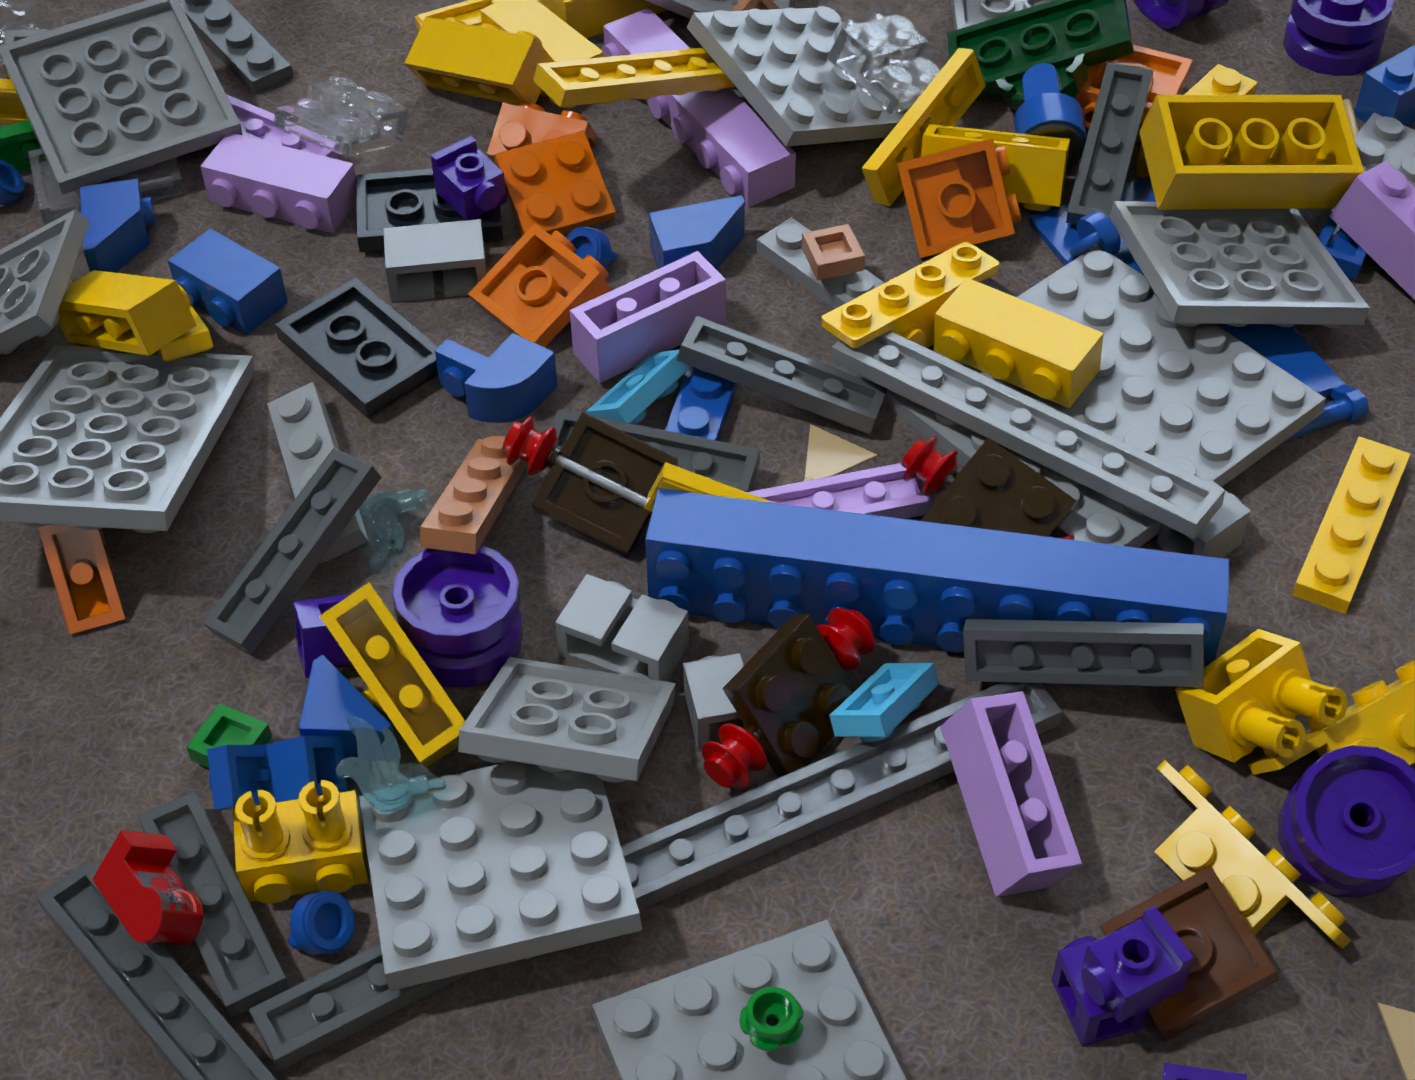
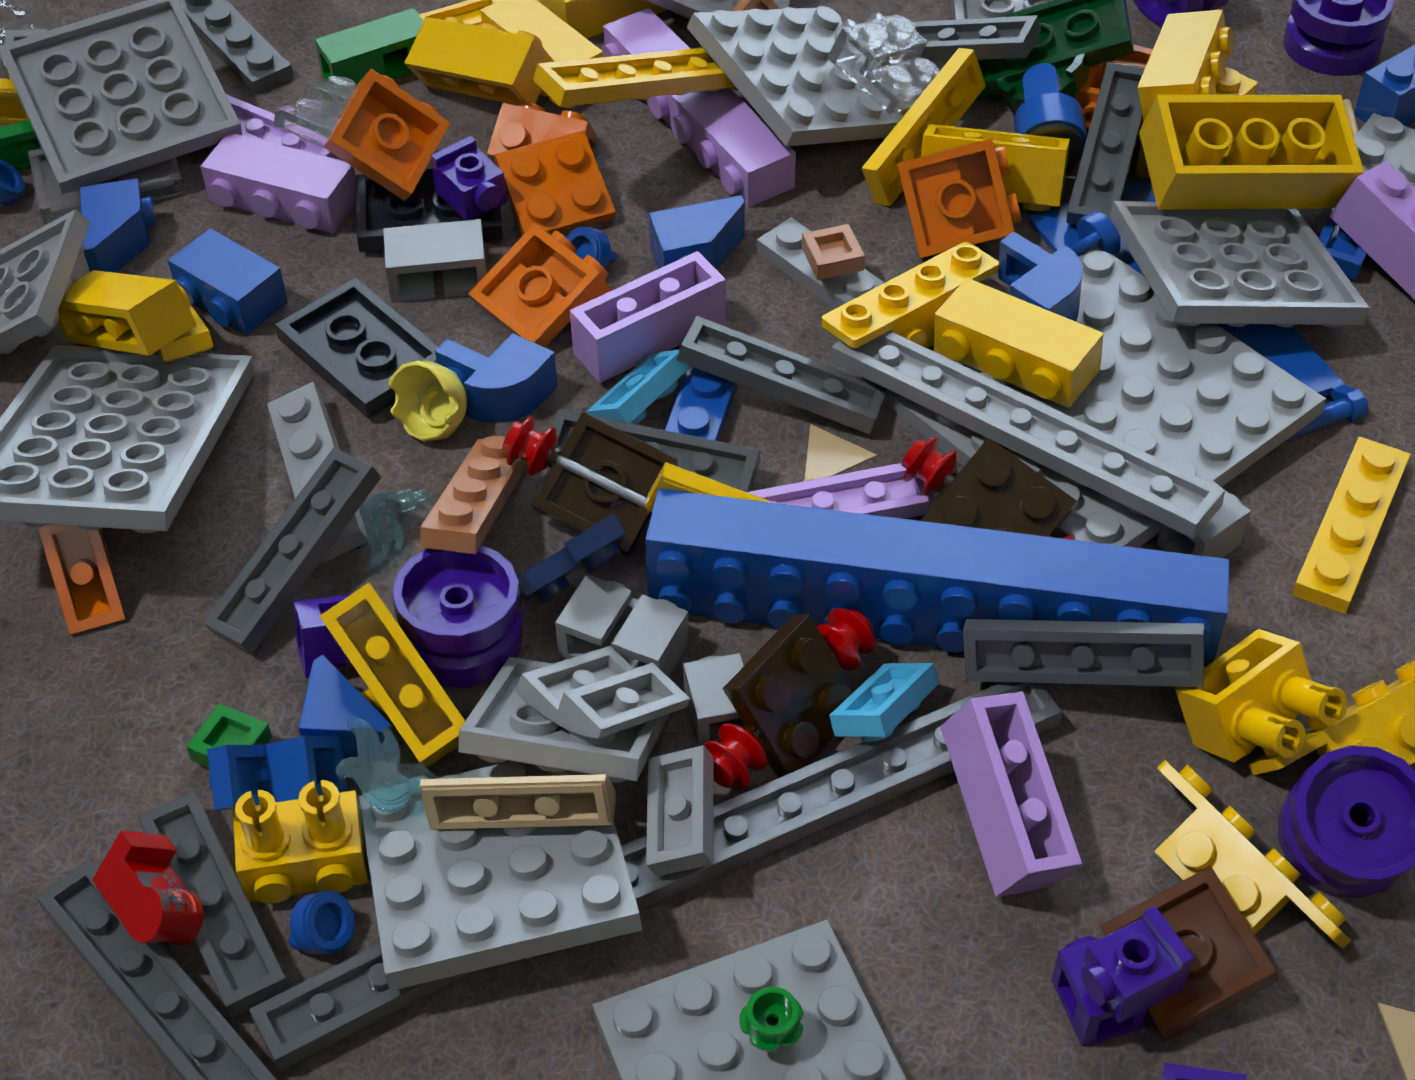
none -> brick [315,8,424,98]
none -> orange plate [324,69,451,201]
none -> light yellow hair [388,361,467,442]
none -> tan slope [419,774,616,830]
none -> light grey slope [516,646,690,739]
none -> dark blue plate [517,514,626,602]
none -> light grey plate [646,745,713,876]
none -> dark grey plate [863,15,1041,66]
none -> brick [998,231,1083,322]
none -> yellow brick [1137,9,1234,120]

